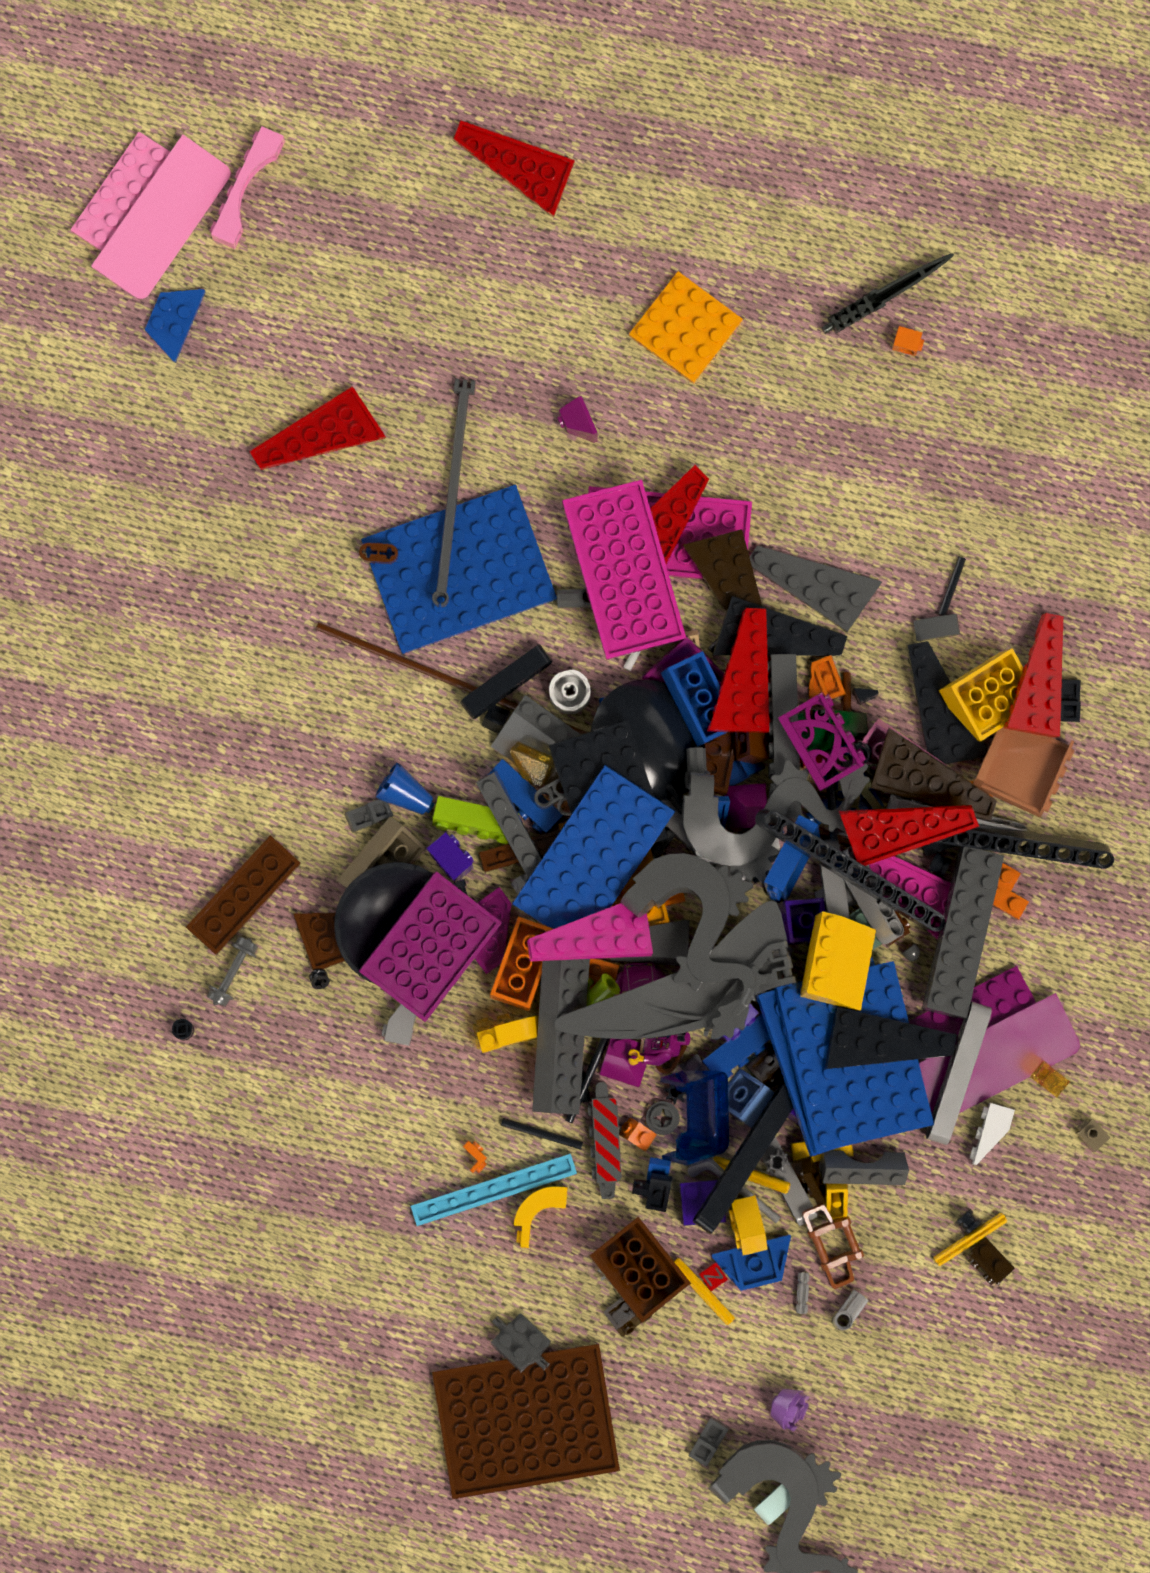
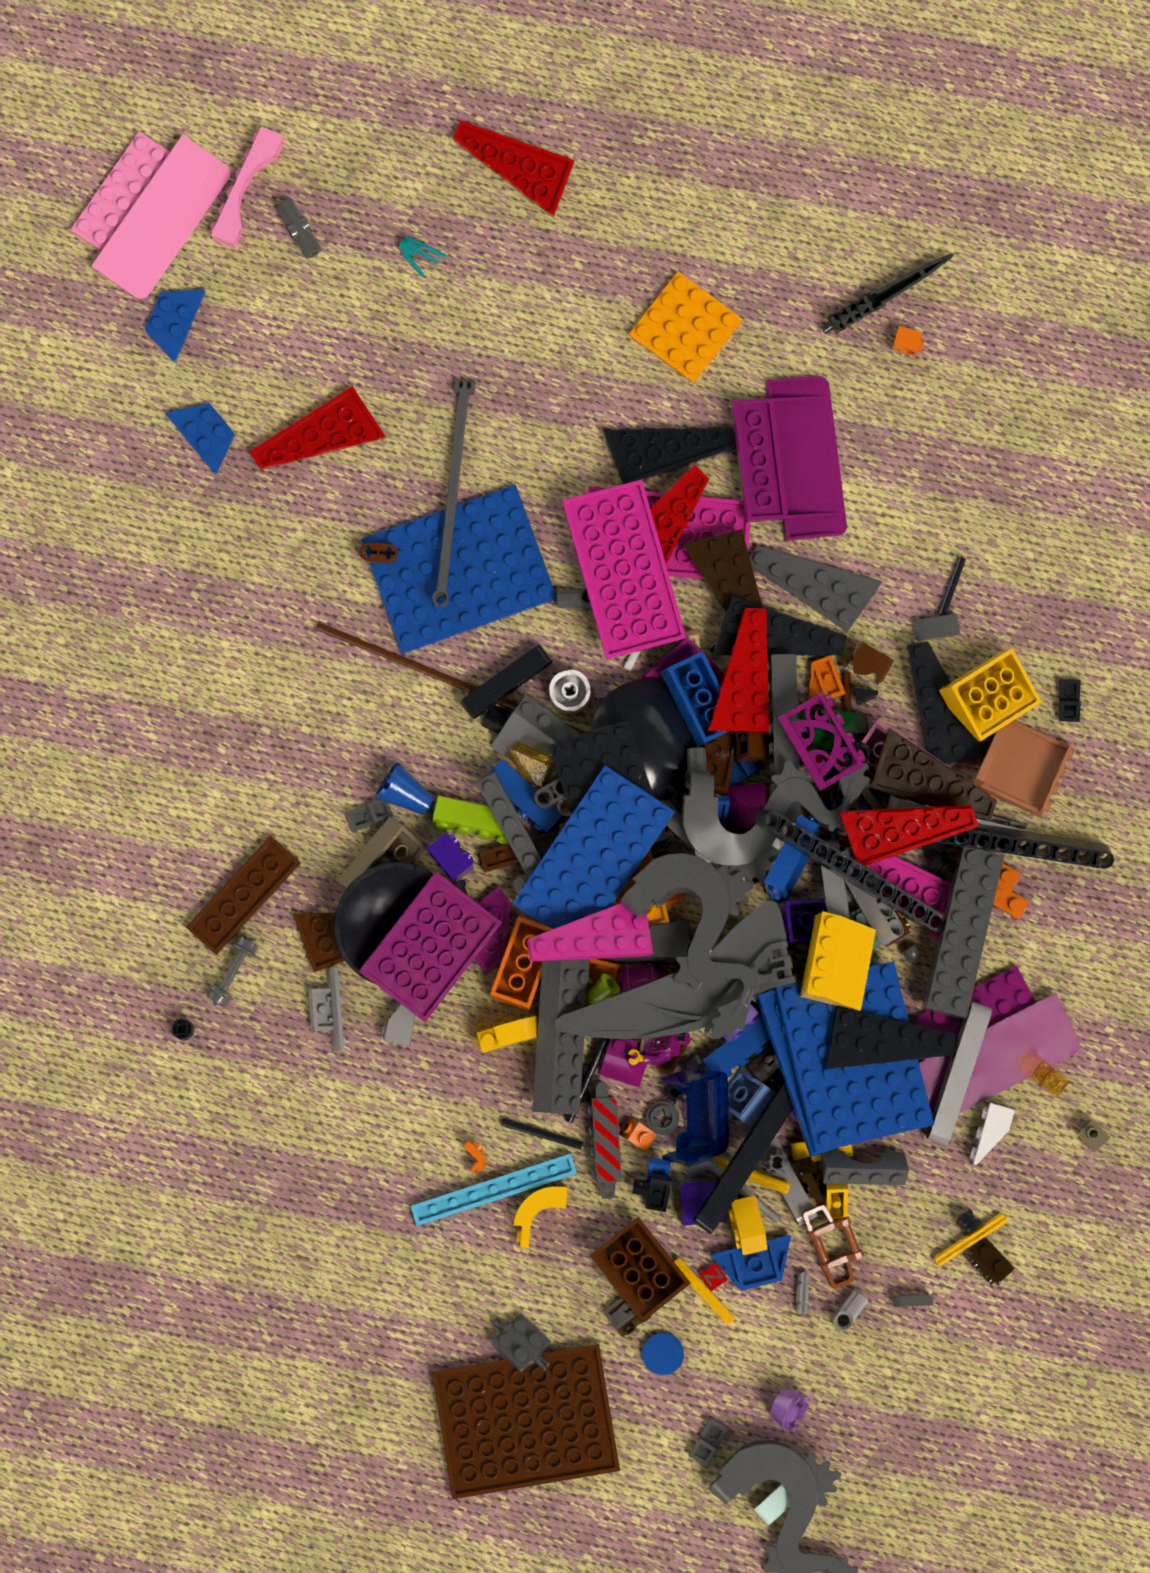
black bush [309,969,330,989] -> none
magenta slope [557,395,598,443] -> none
red wing [1003,613,1064,738] -> none
none -> blue wing [166,403,236,475]
none -> dark grey piece [276,198,322,259]
none -> light grey bracket [308,966,346,1051]
none -> teal plant [399,236,447,277]
none -> black wing [603,427,737,484]
none -> blue tile [642,1333,684,1375]
none -> magenta slope [731,376,847,542]
none -> reddish brown piece [842,641,894,691]
none -> dark grey beam [893,1294,933,1307]

